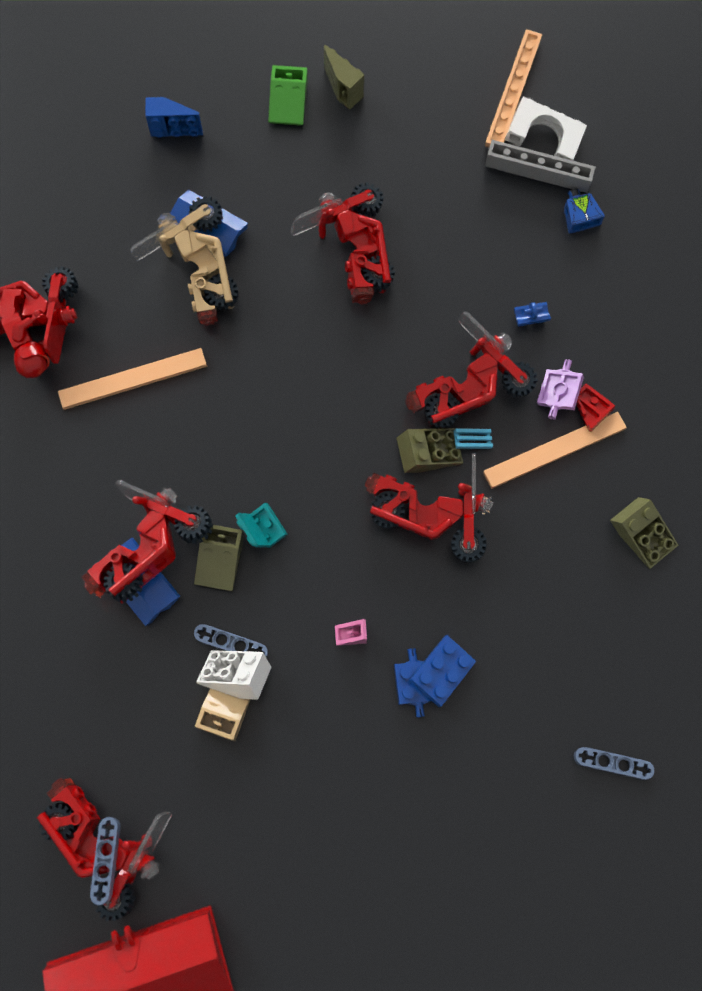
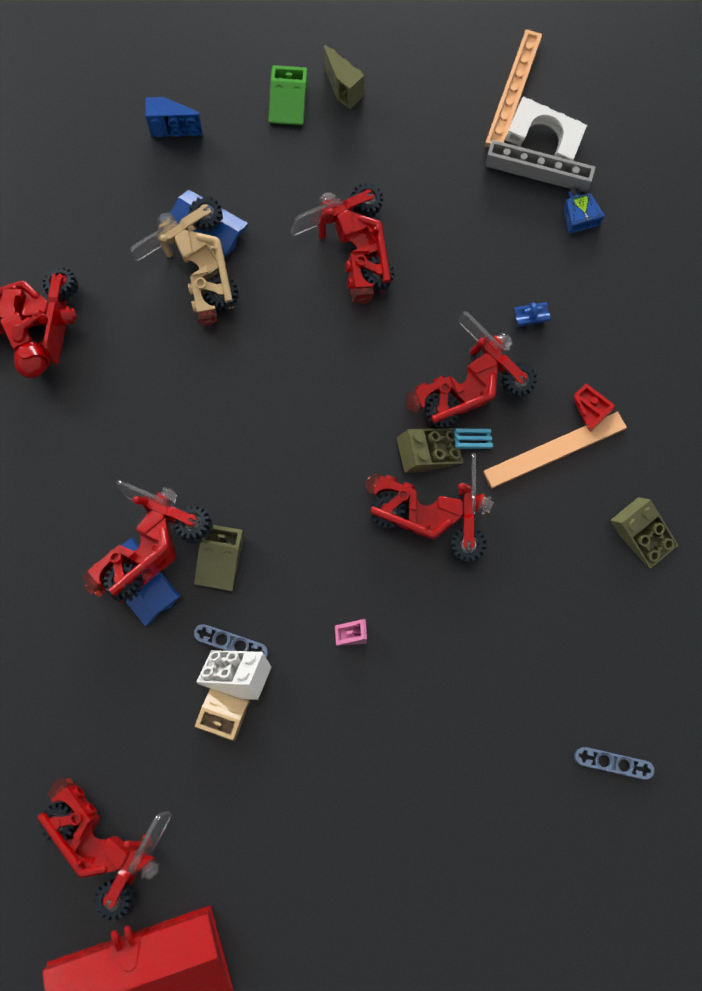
light nougat tile [58,348,207,410] -> none
sand blue beam [90,817,121,905] -> none
teal bracket [235,503,288,548] -> none
blue plate [394,648,432,718] -> none
blue plate [409,635,476,707] -> none
lavender plate [537,359,584,420] -> none

